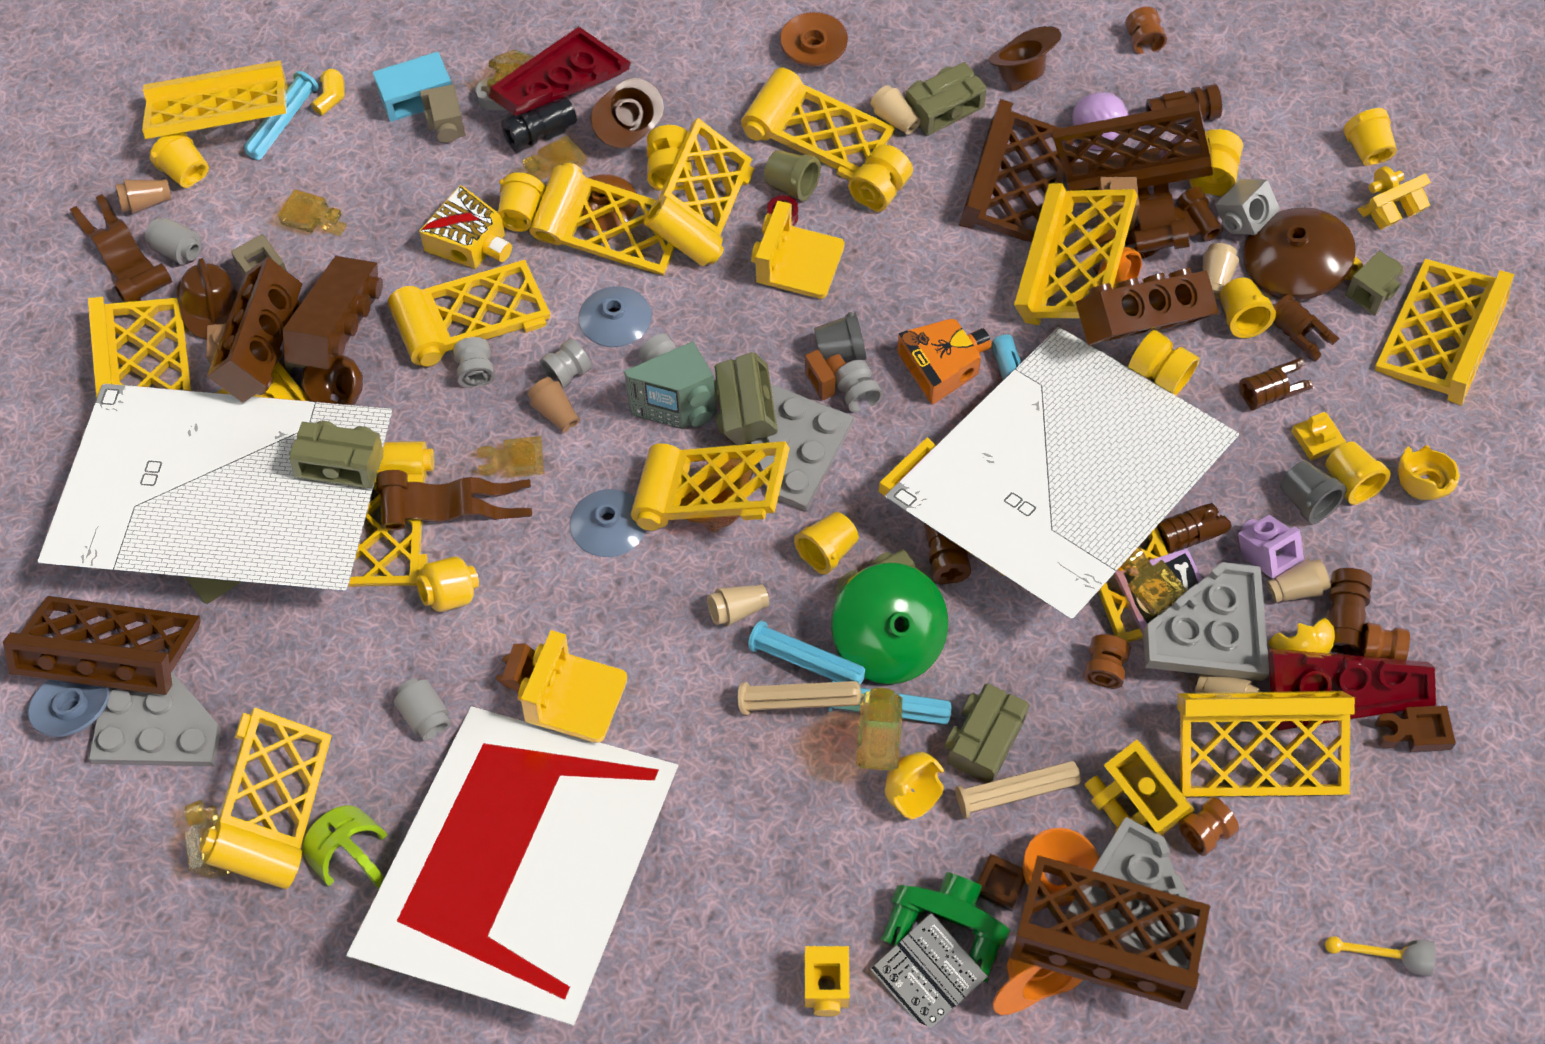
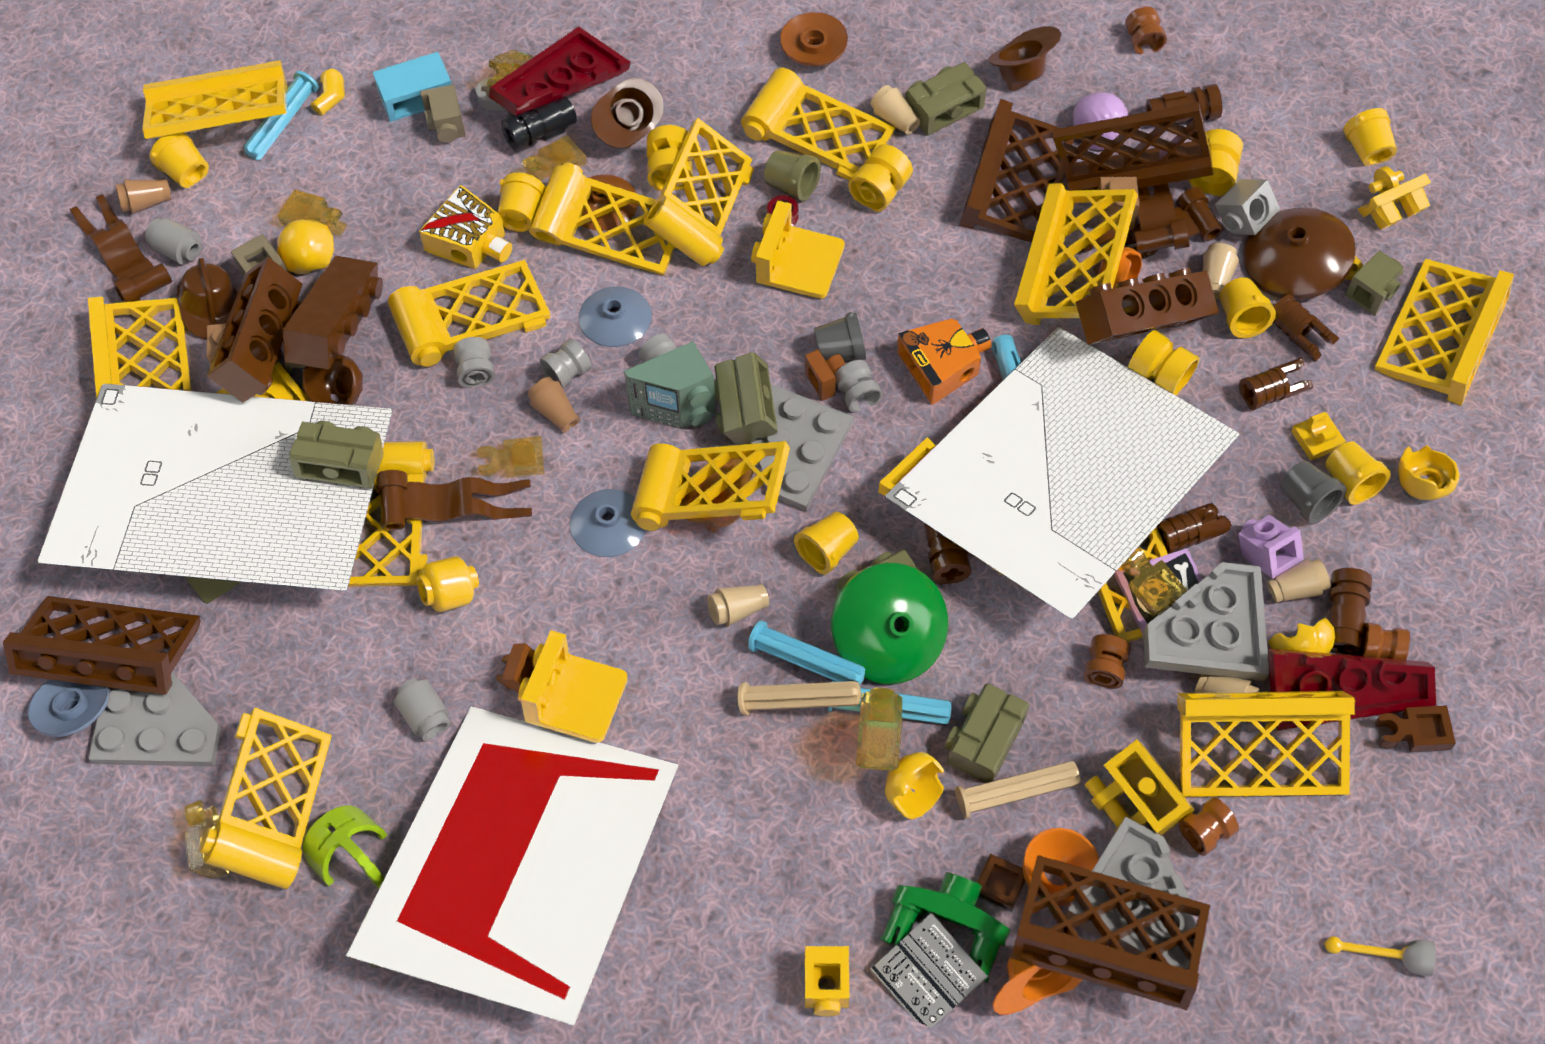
none -> yellow hair [277,219,334,275]

